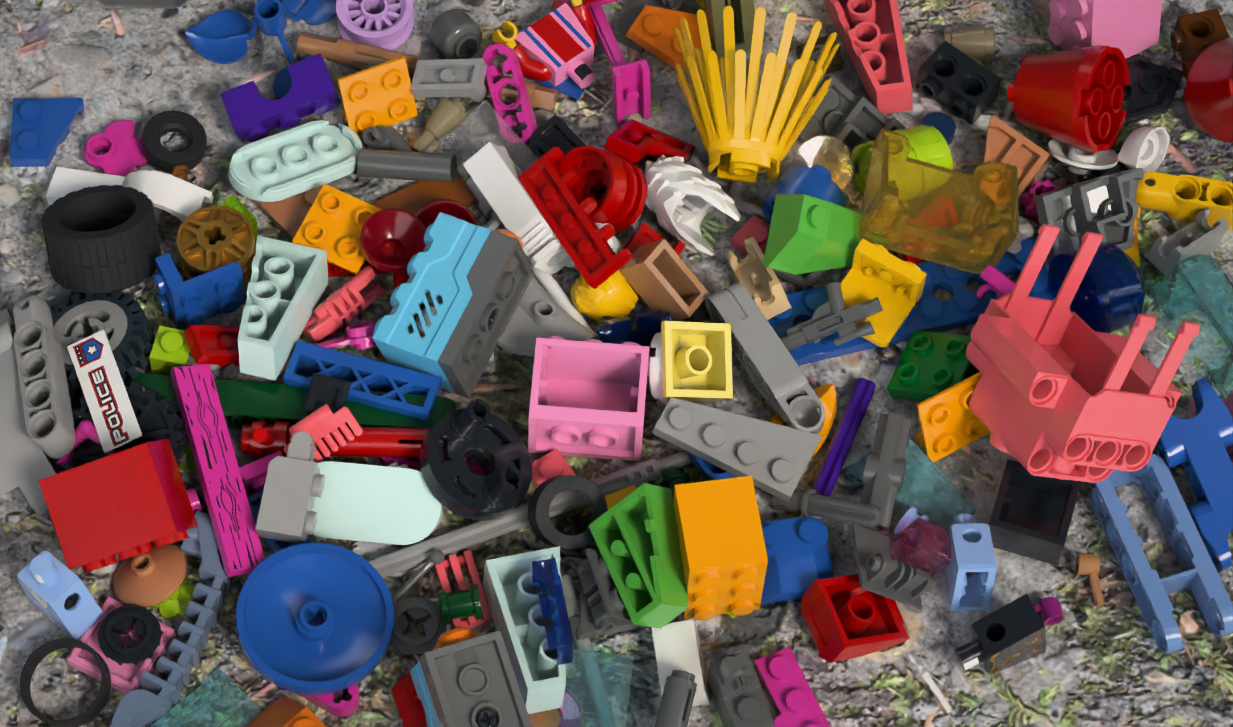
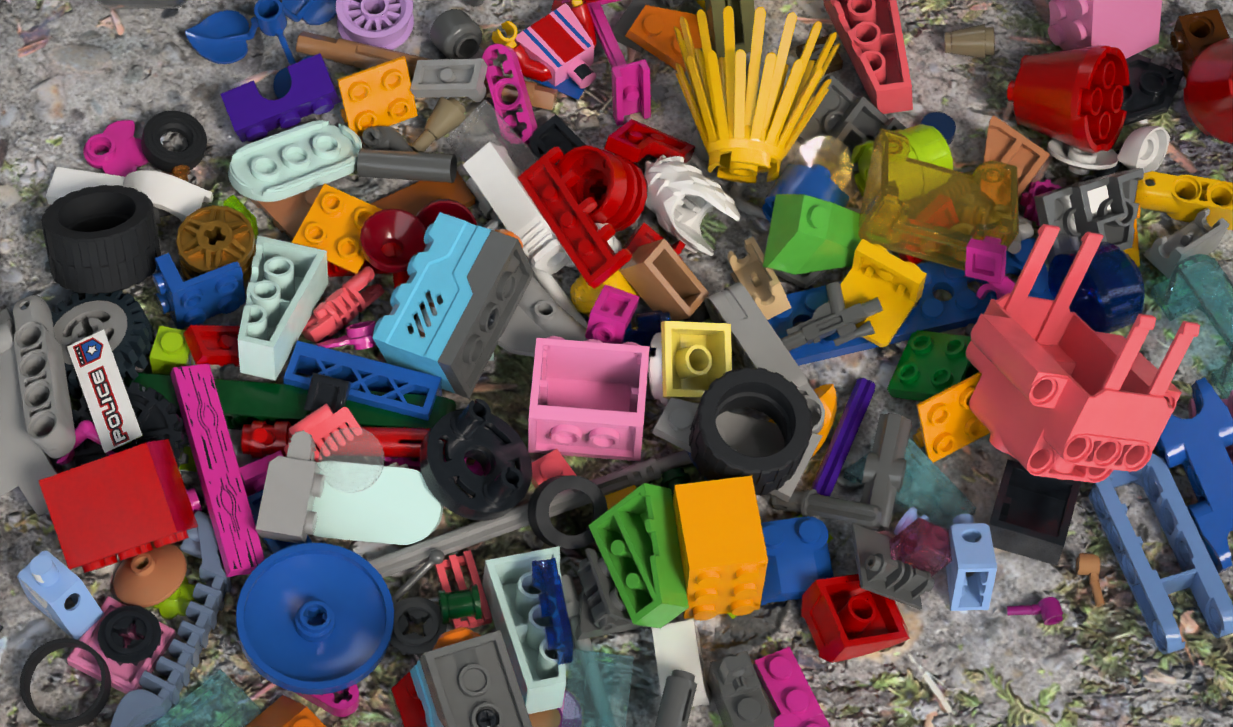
blue wing [10,98,84,167] -> none
coral plate [731,214,770,256] -> none
black brick [916,41,1002,125] -> none
black torso [954,594,1046,674] -> none
none -> clear piece [319,427,385,493]
none -> dark pink bracket [585,284,640,344]
none -> black tyre [689,367,813,496]
none -> dark pink tile [965,236,1007,284]

